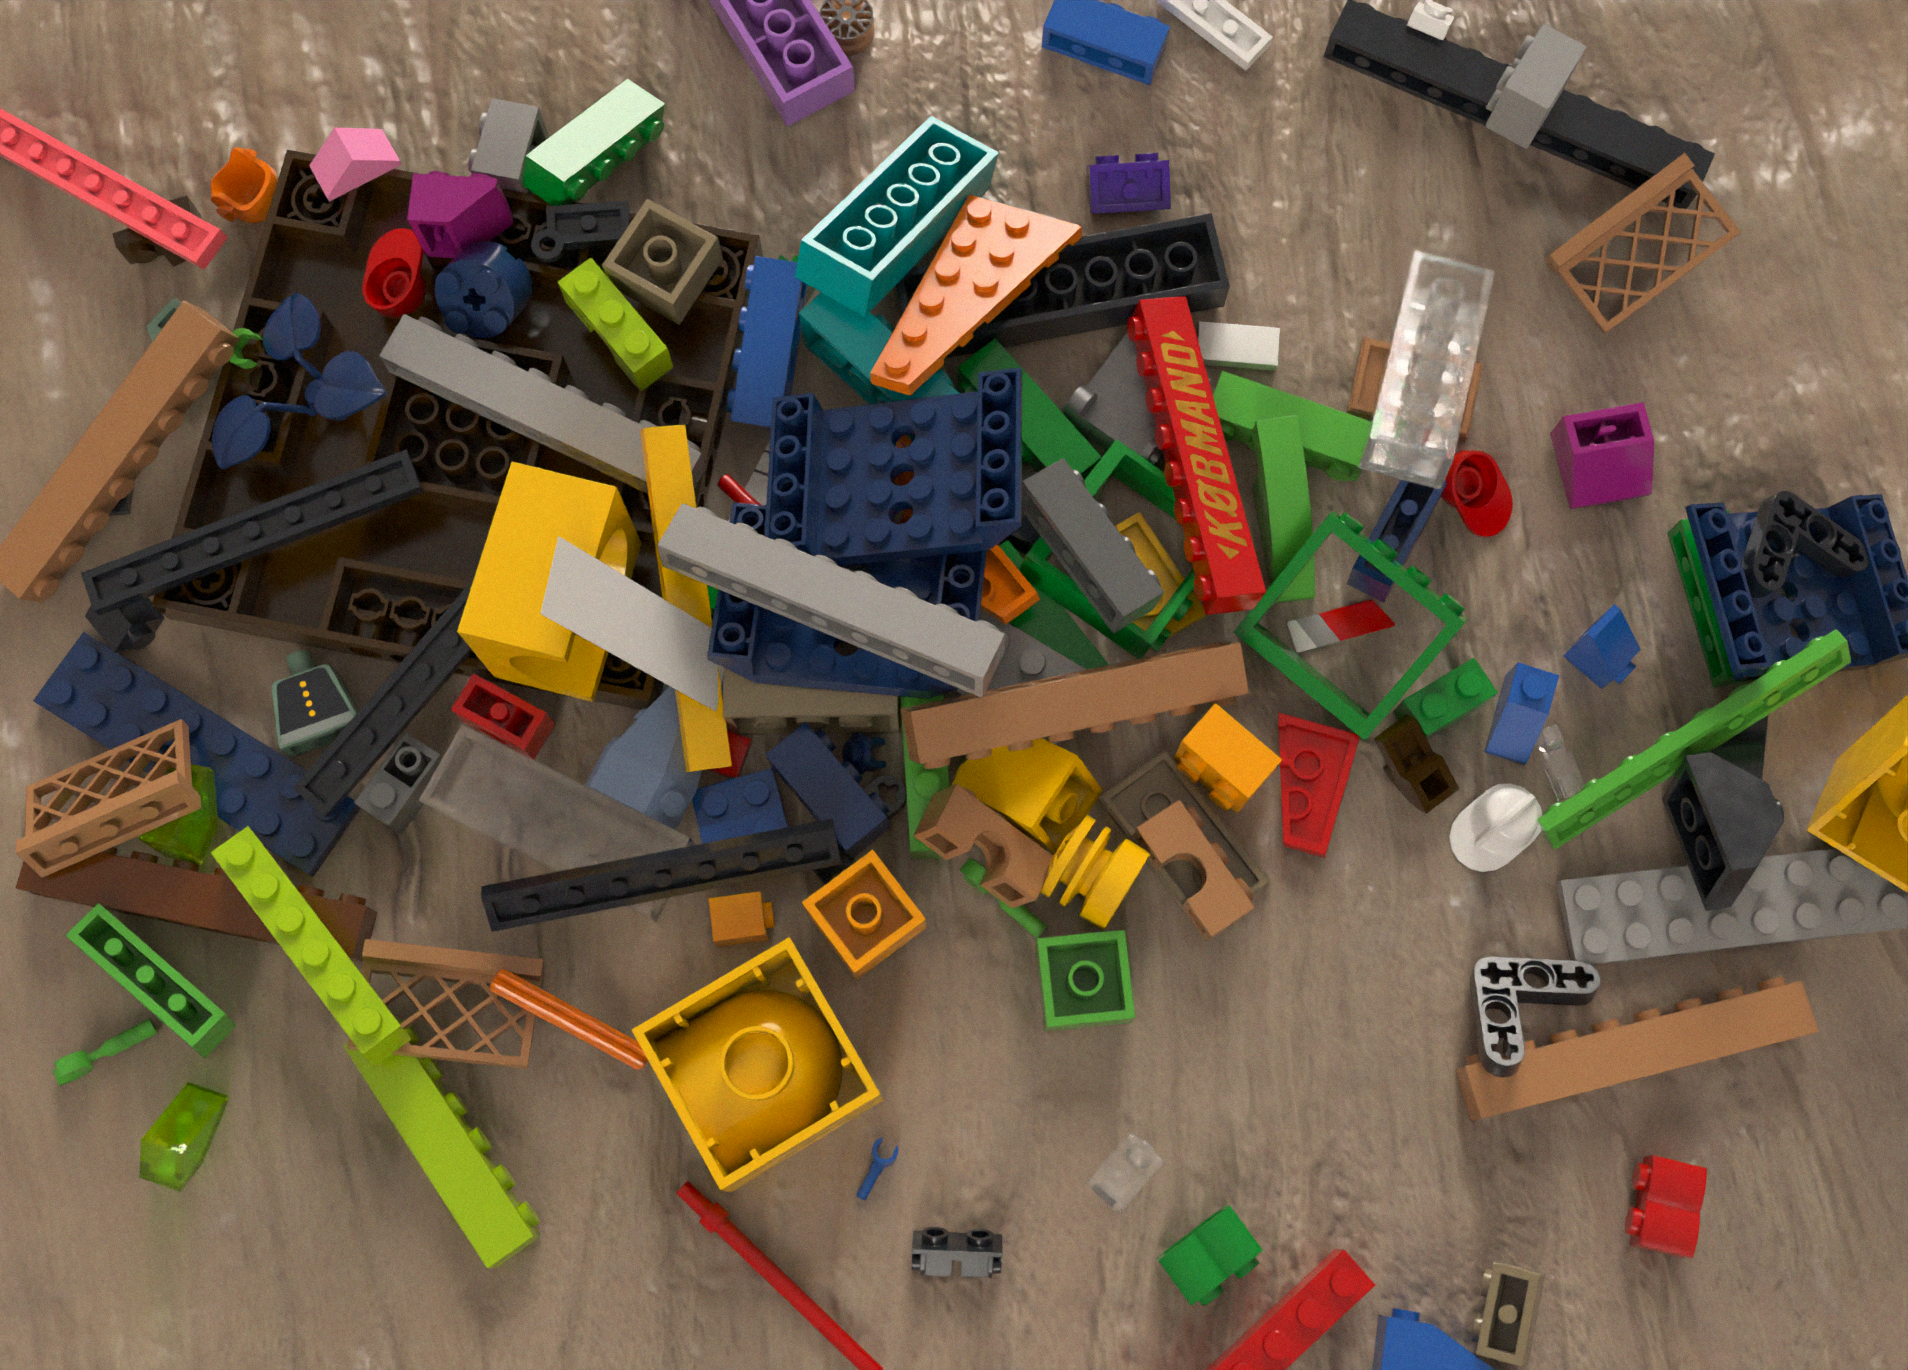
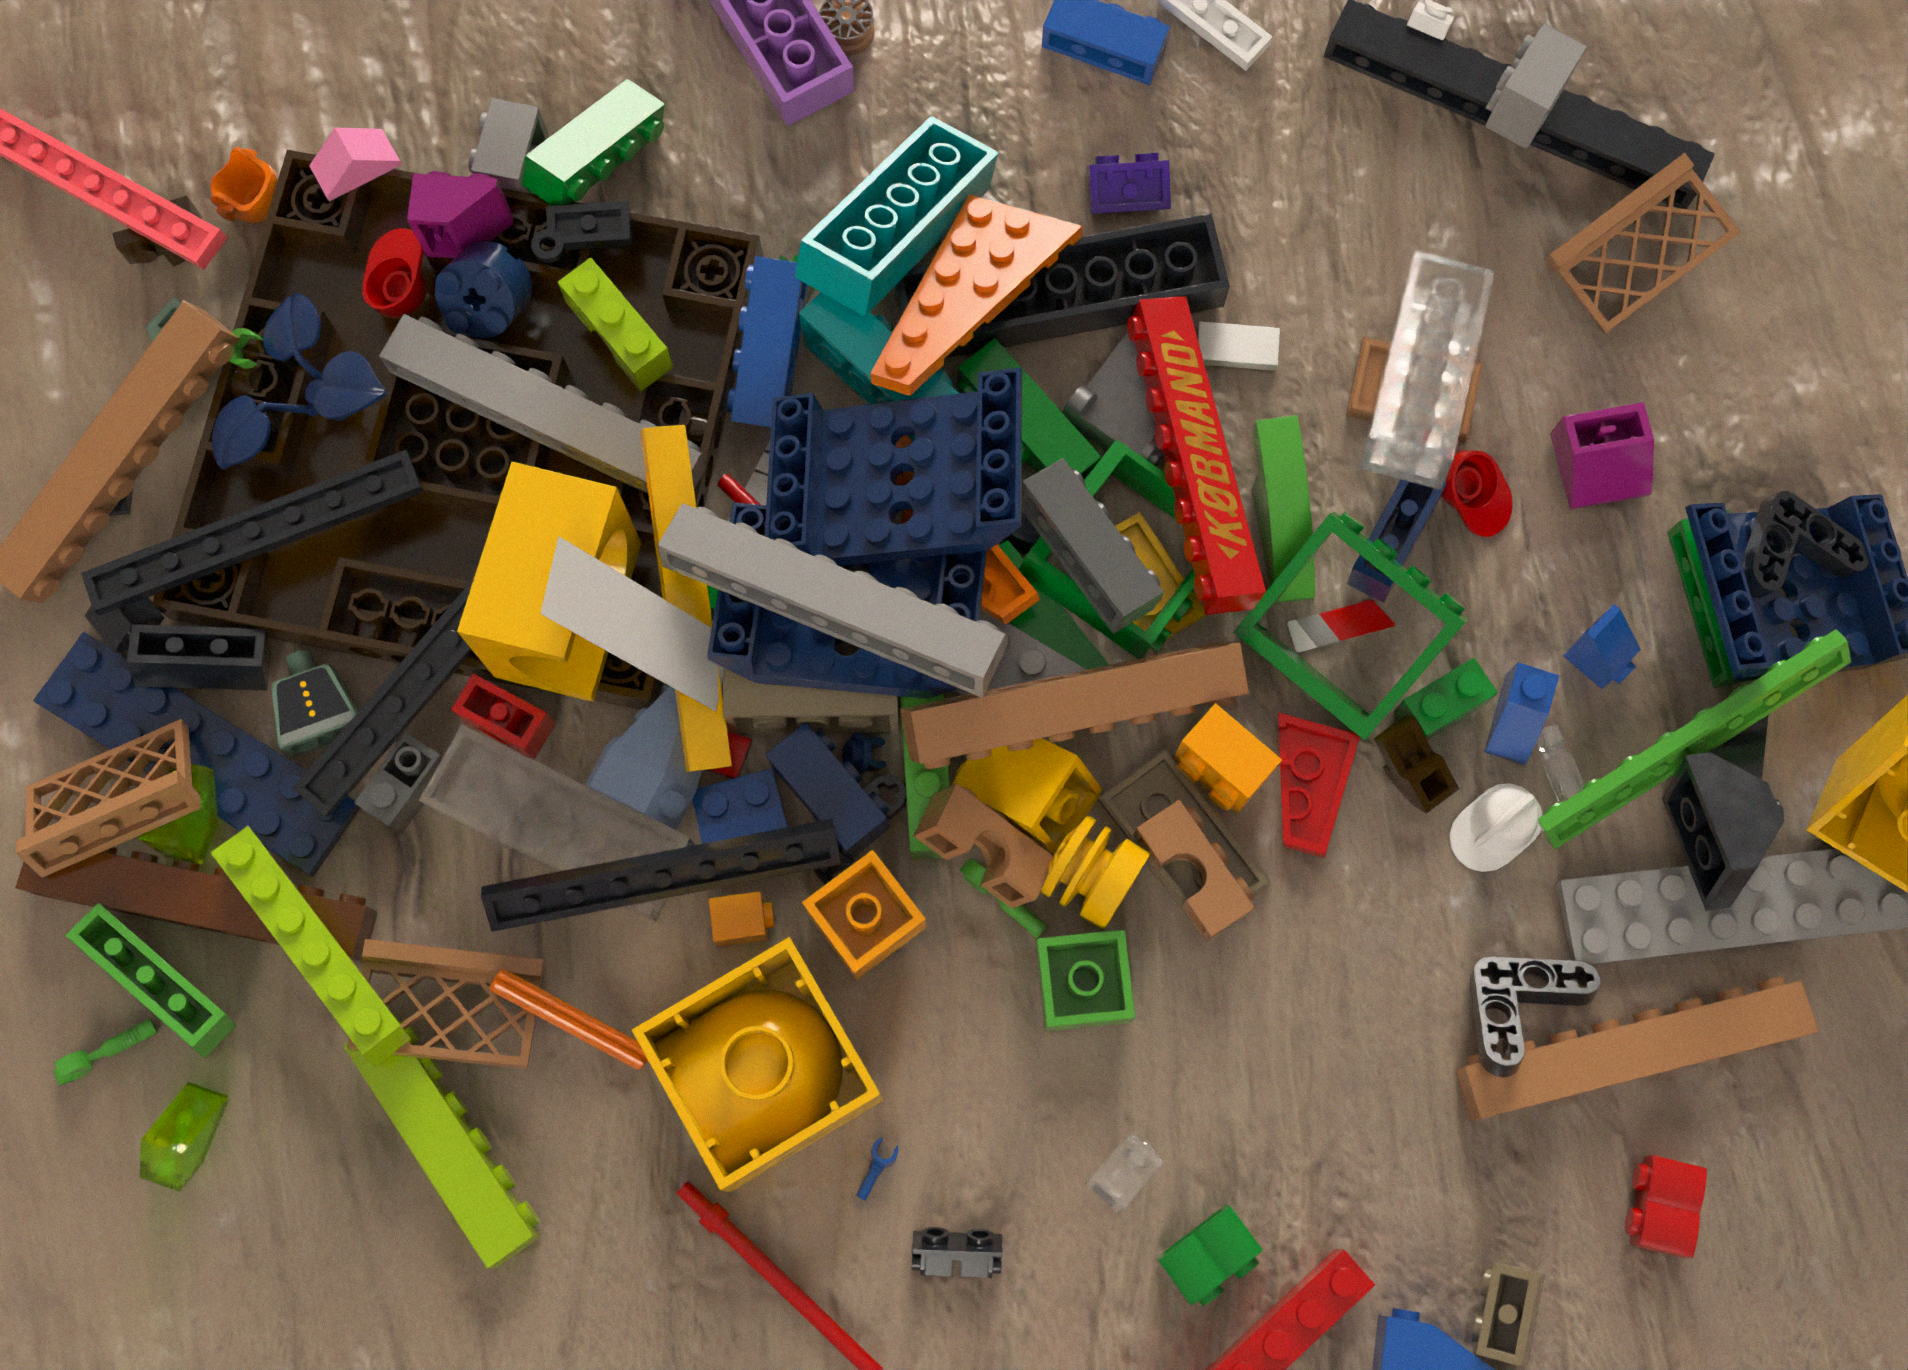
dark tan brick [602,199,723,325] -> none
bright green brick [1213,371,1379,482] -> none
none -> black brick [127,624,271,690]

